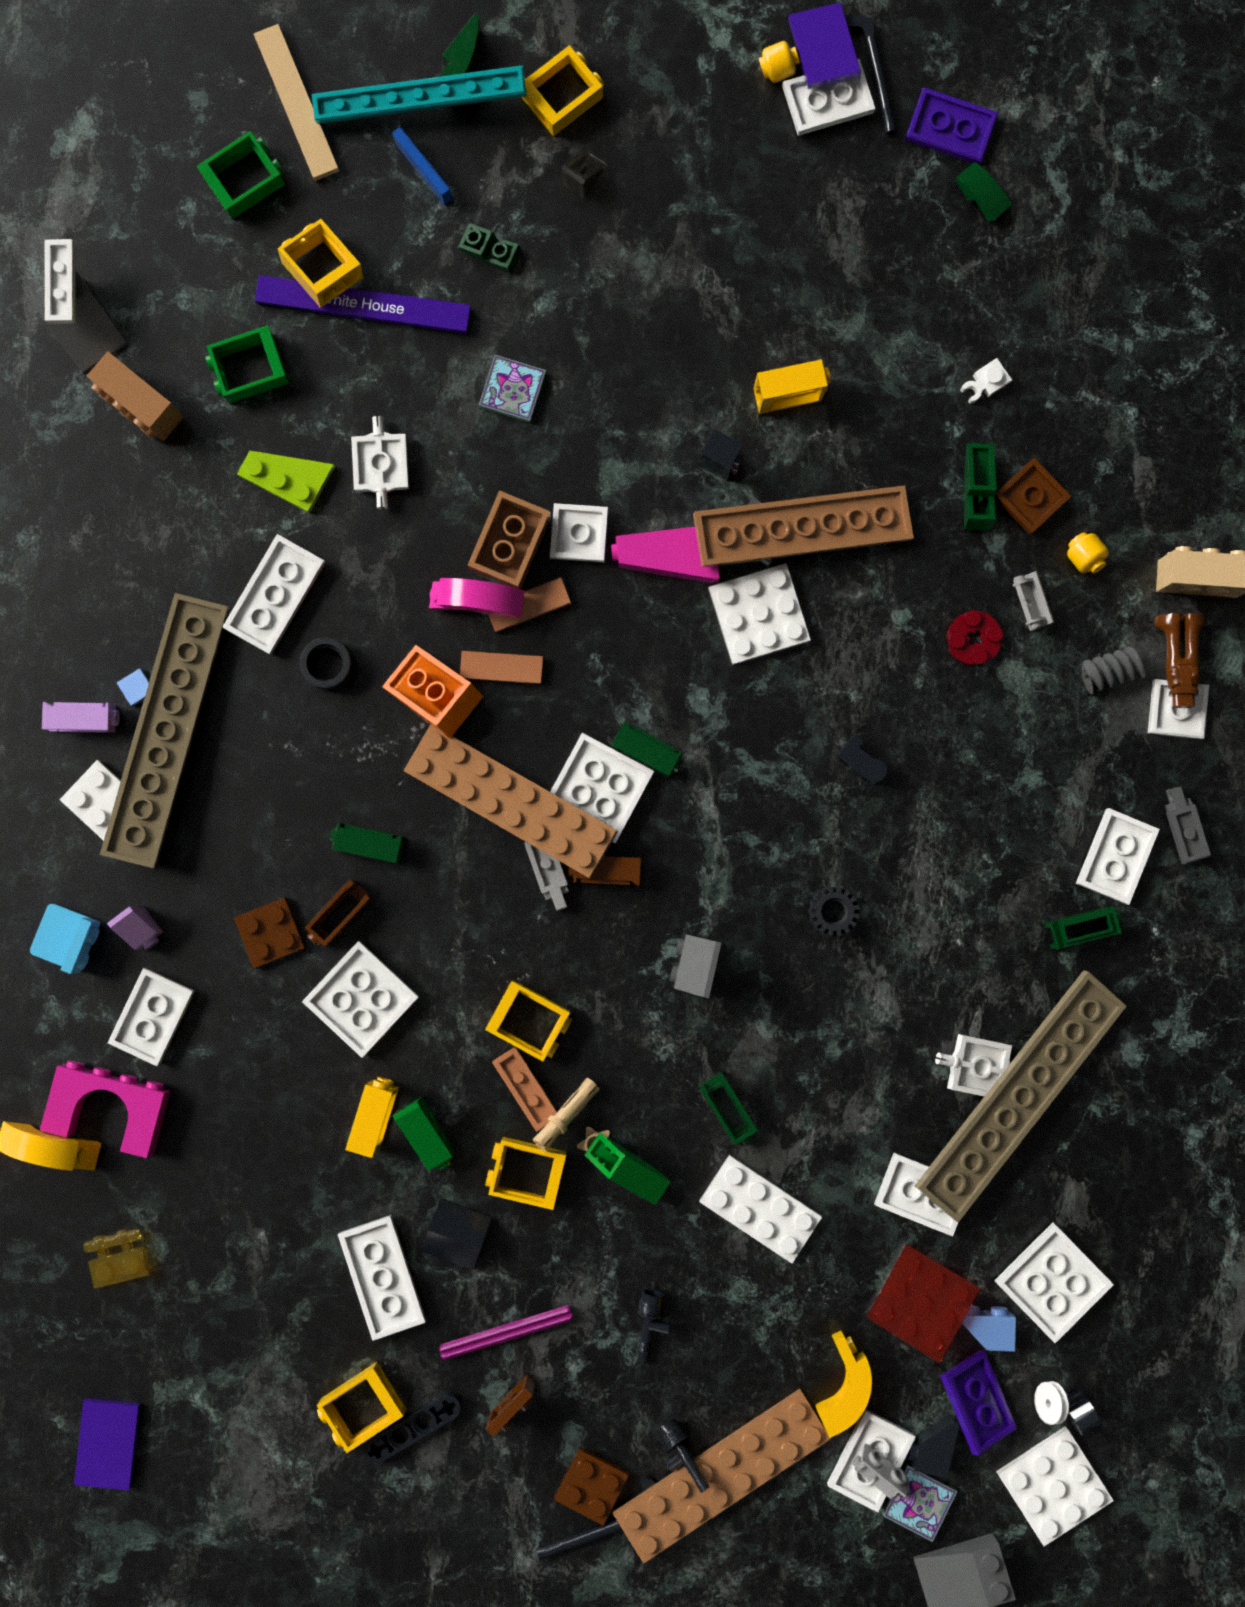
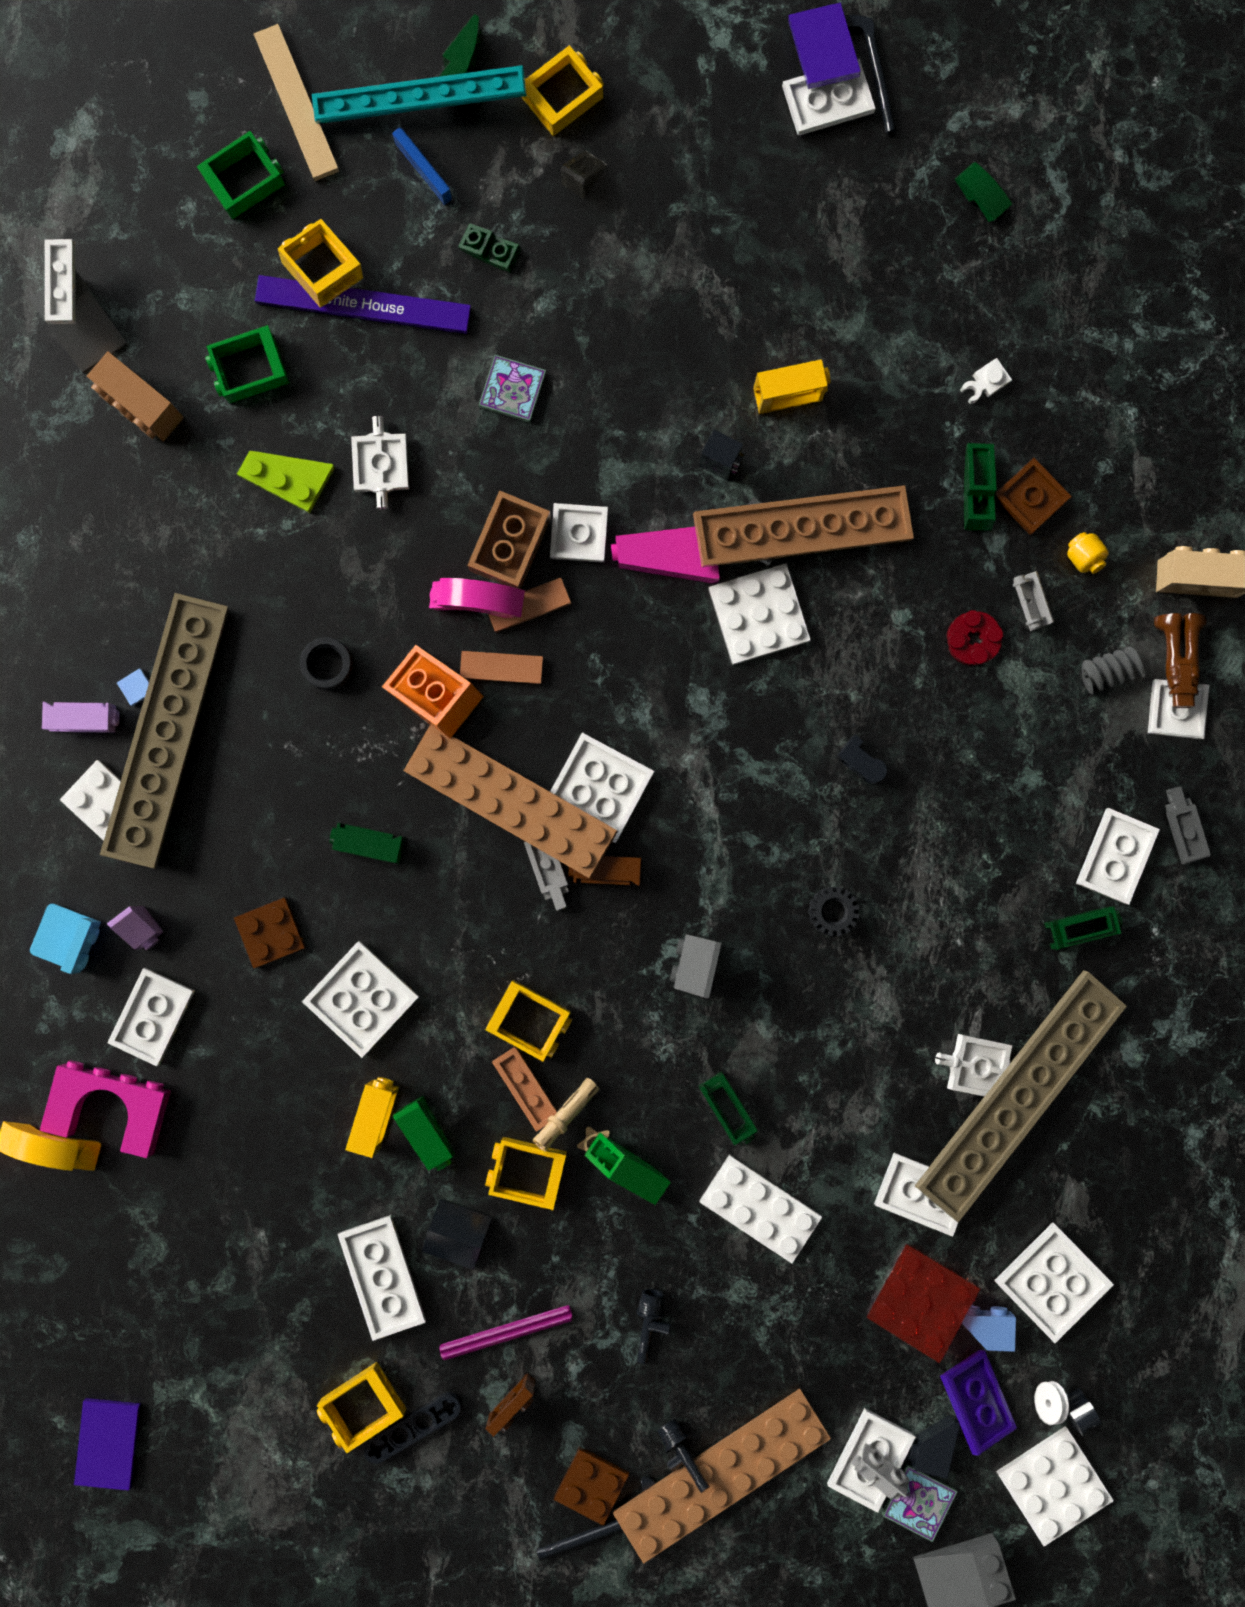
clear yellow plate [83,1229,151,1289] -> none
white plate [223,534,326,655] -> none
reddish brown window [305,879,373,947] -> none
dark green window [611,721,684,778] -> none
yellow head [759,41,800,83] -> none
yellow arch [815,1331,872,1438] -> none
dark purple tile [905,87,999,165] -> none

